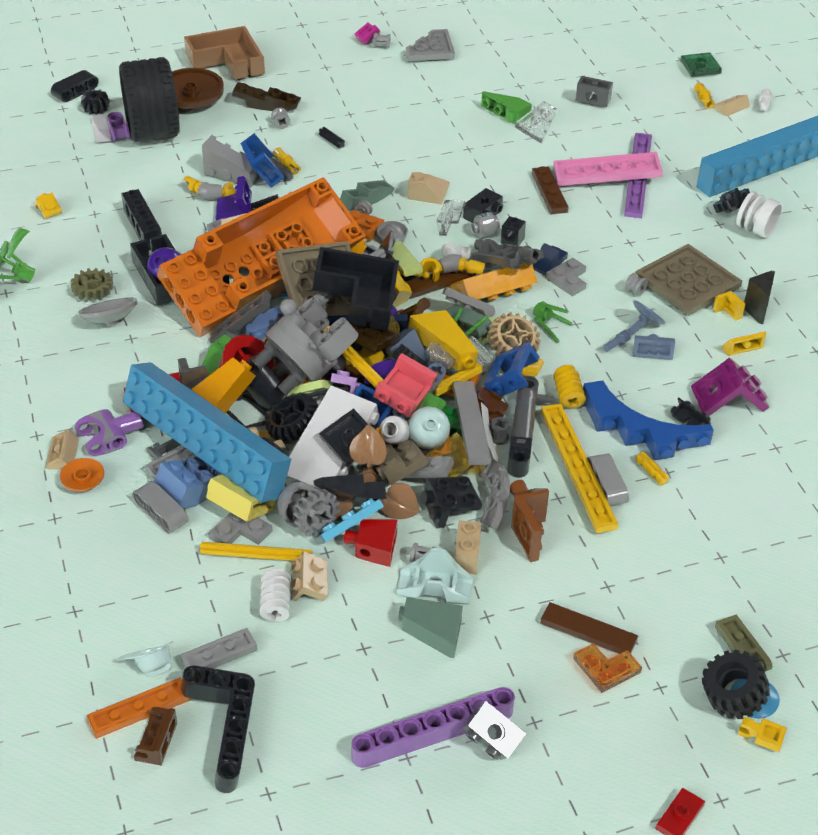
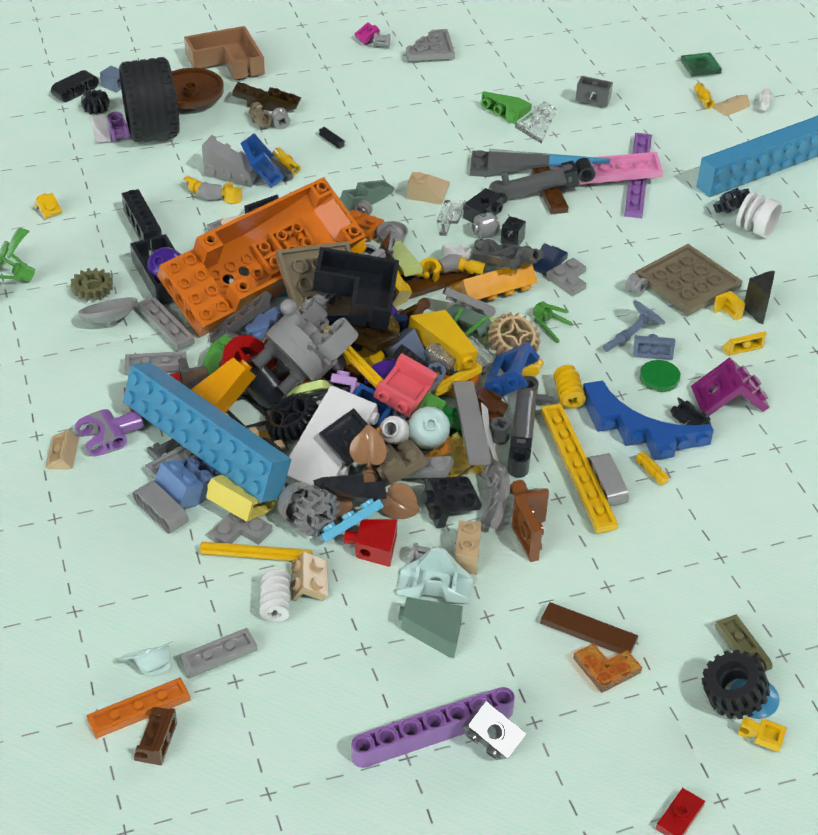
orange dish [60,458,104,491] -> none
black beam [181,665,255,793] -> none
dark purple bracket [215,176,252,221] -> none
none -> sand blue brick [100,66,121,93]
none -> light grey plate [125,351,187,374]
none -> light grey plate [137,296,195,351]
none -> dark tan arm [248,102,272,128]
none -> dark grey plate [470,149,610,177]
none -> dark grey piece [489,158,596,204]
none -> green tile [640,360,681,392]

